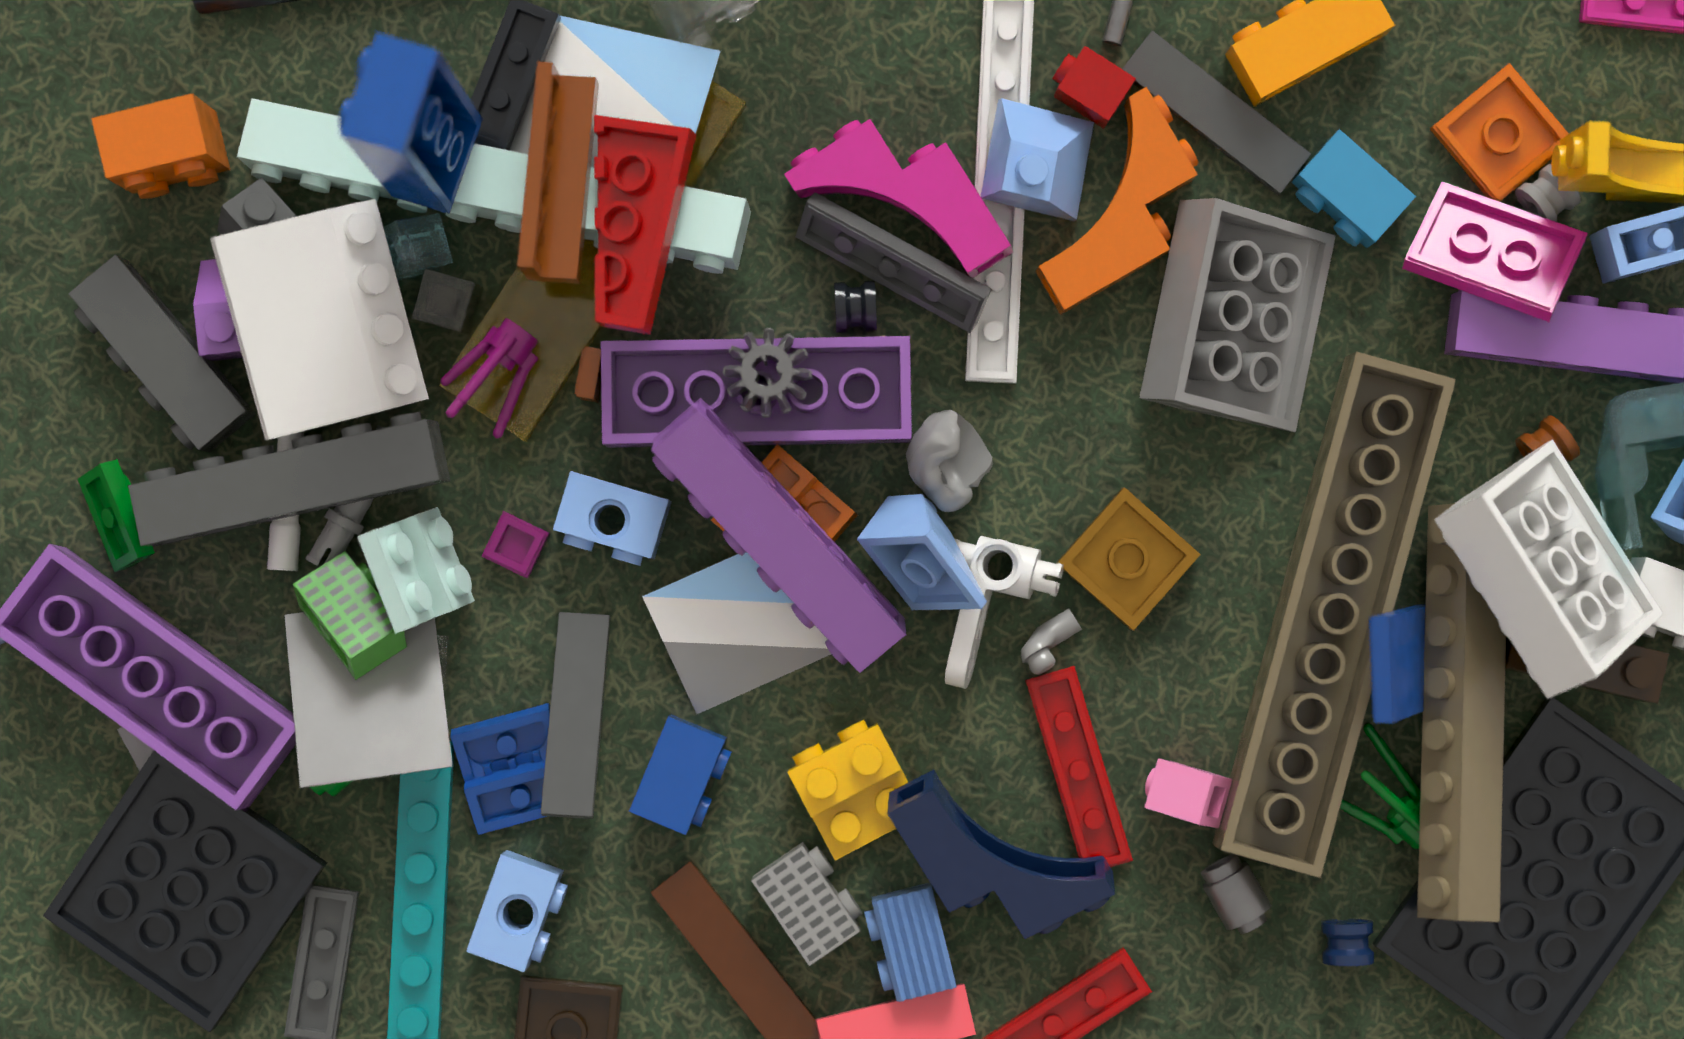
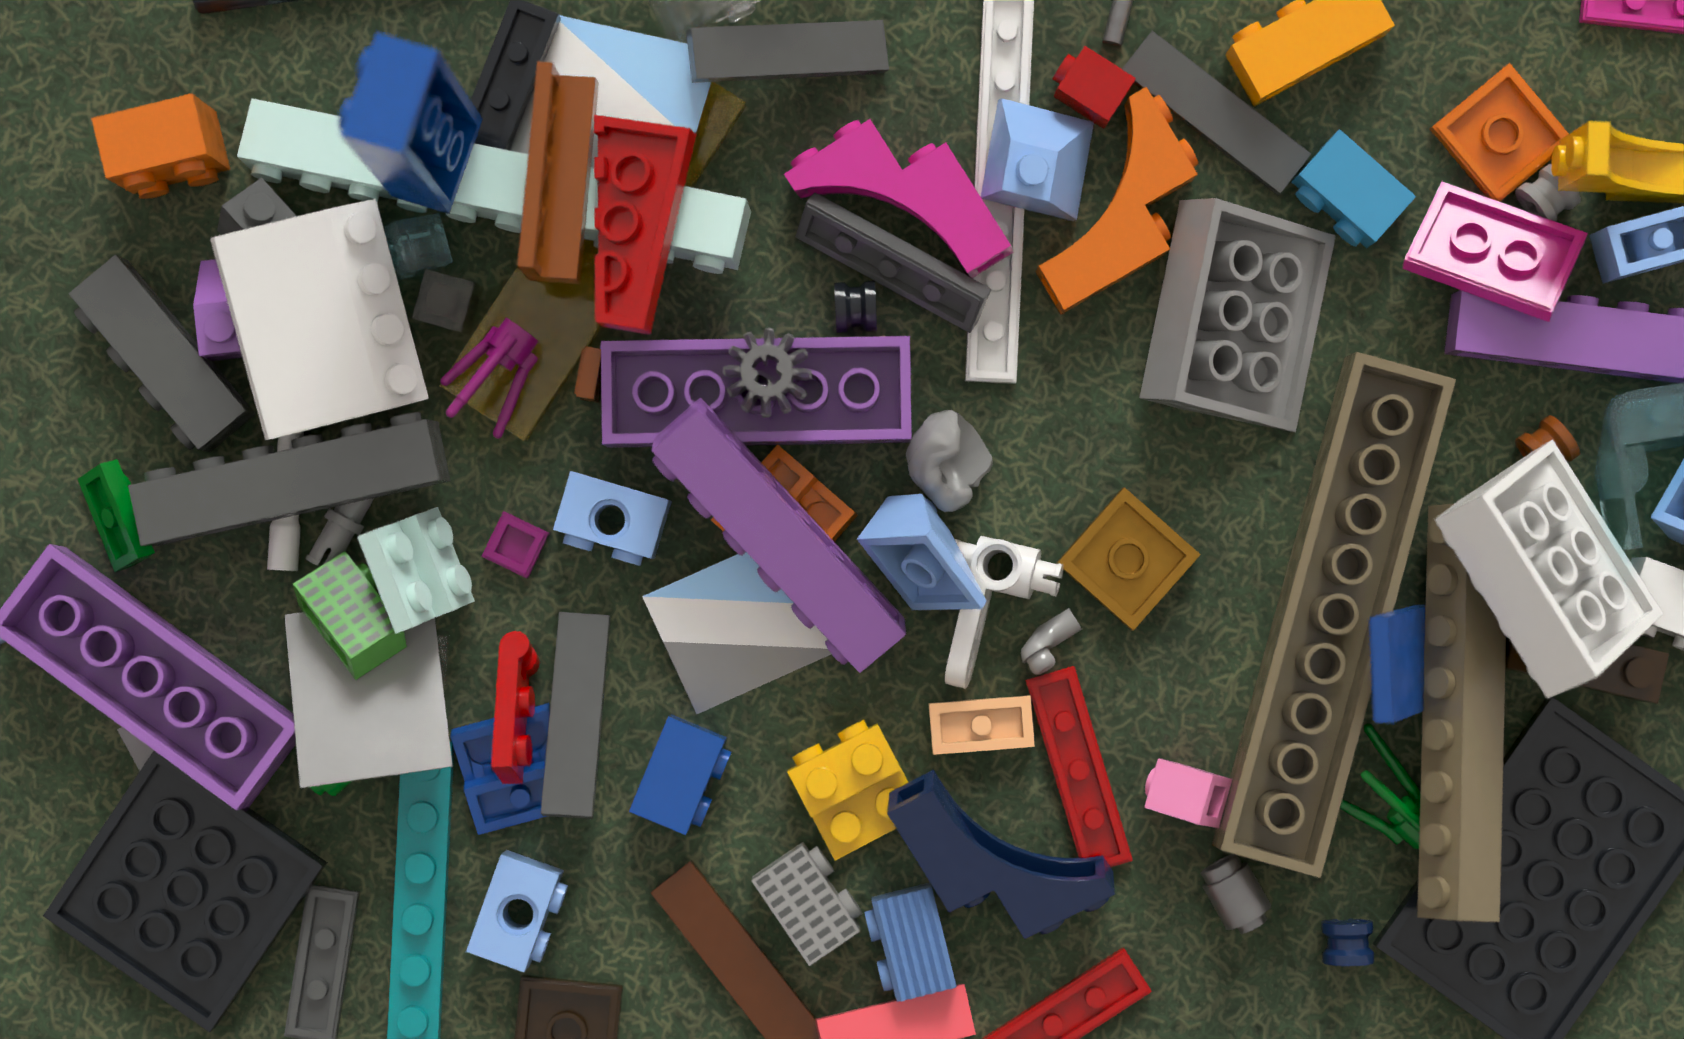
none -> red plate [491,631,540,784]
none -> dark grey tile [686,20,889,83]
none -> light nougat plate [928,695,1035,755]

